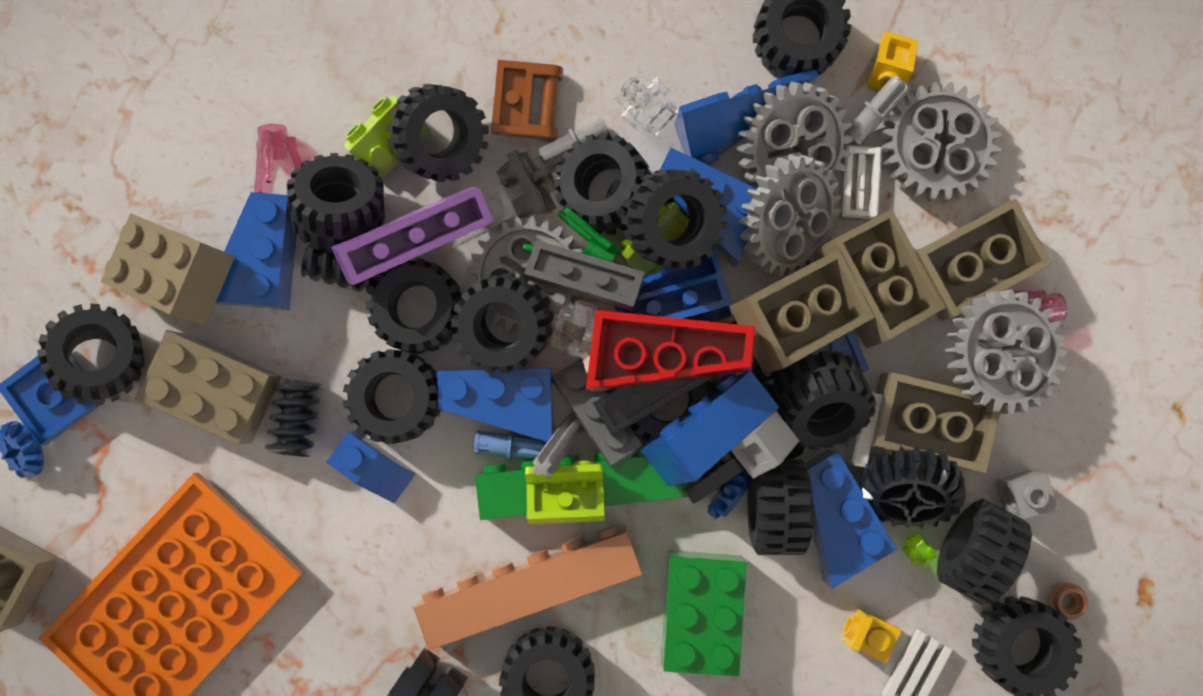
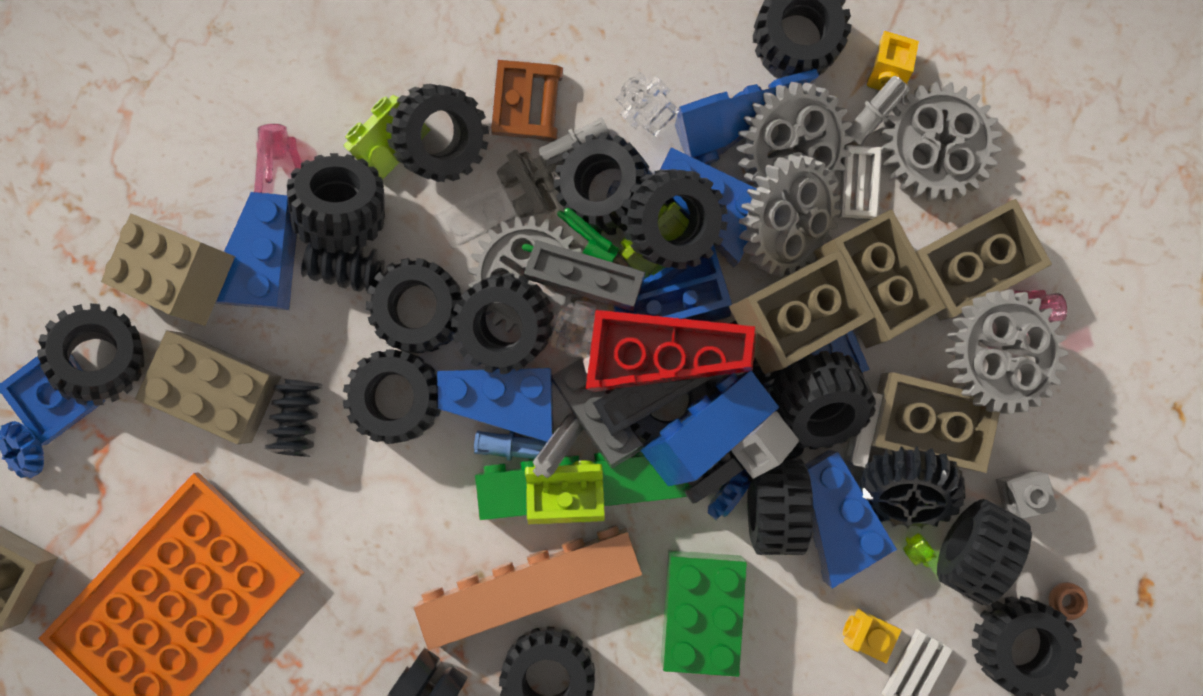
blue slope [326,431,416,503] -> none
medium lavender brick [331,187,494,285] -> none

